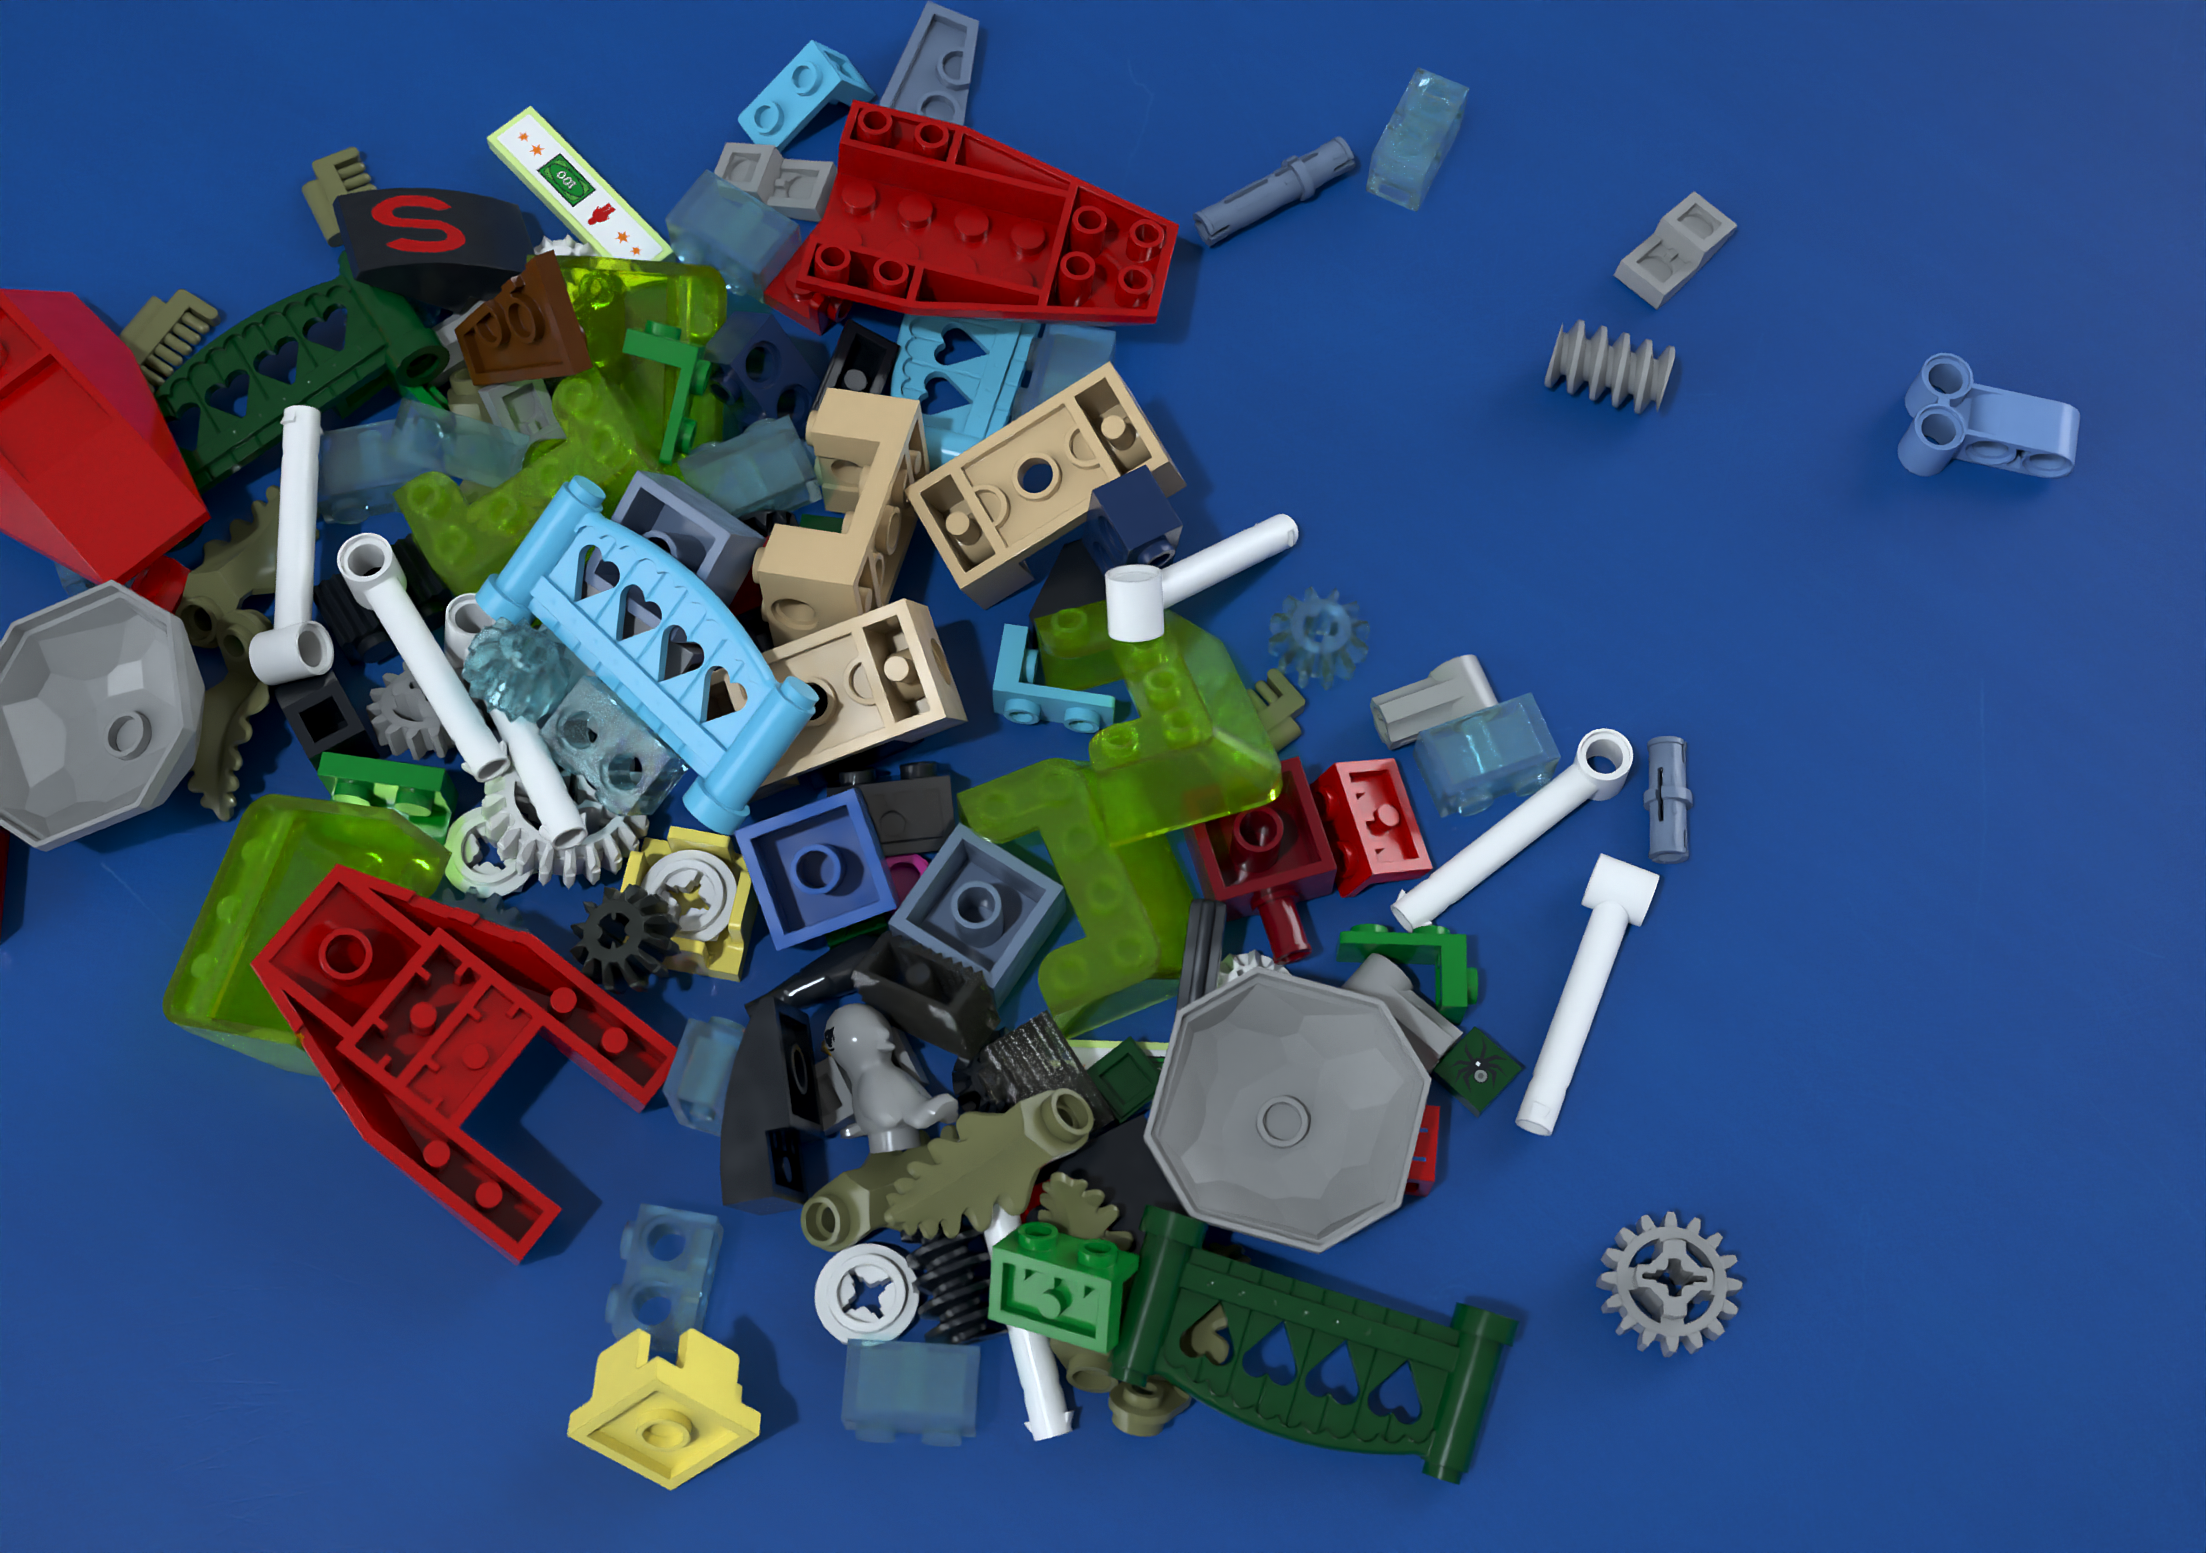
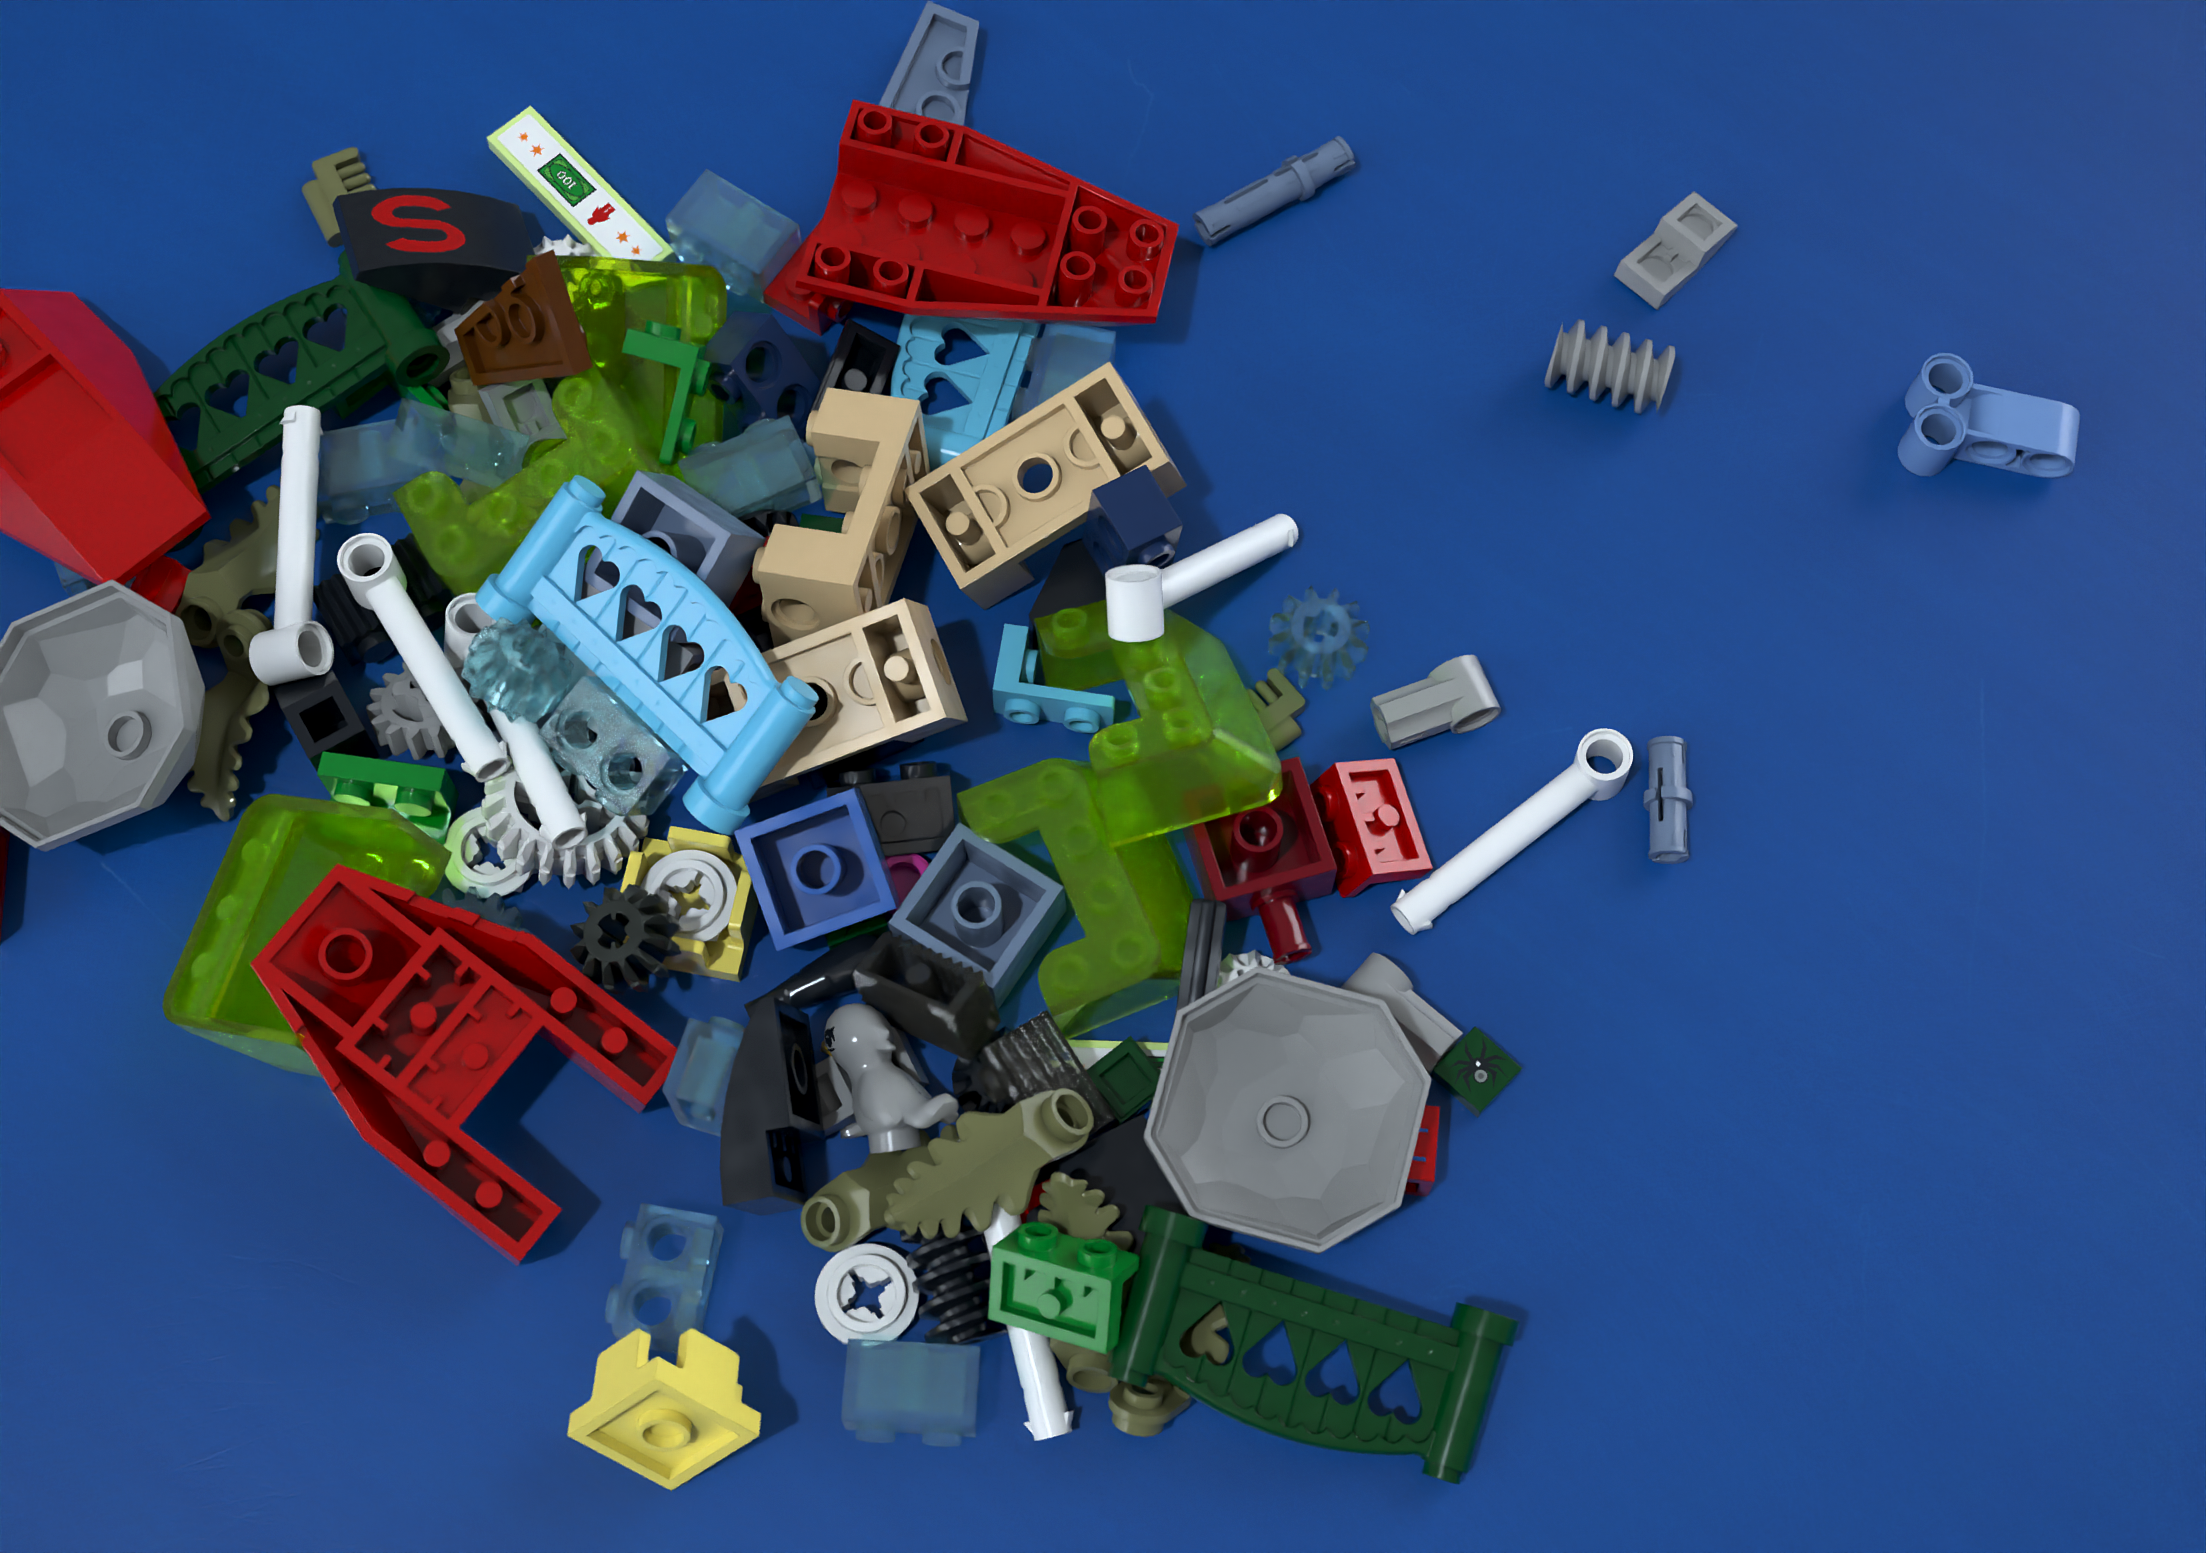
olive piece [118,289,221,393] -> none
light grey slope [708,142,837,222] -> none
medium azure bracket [738,40,875,152] -> none
green bracket [1336,924,1478,1025] -> none
clear light blue brick [1366,67,1470,212] -> none
clear light blue brick [1412,692,1561,818] -> none
white piece [1515,853,1660,1136] -> none
light grey gear [1596,1212,1742,1357] -> none

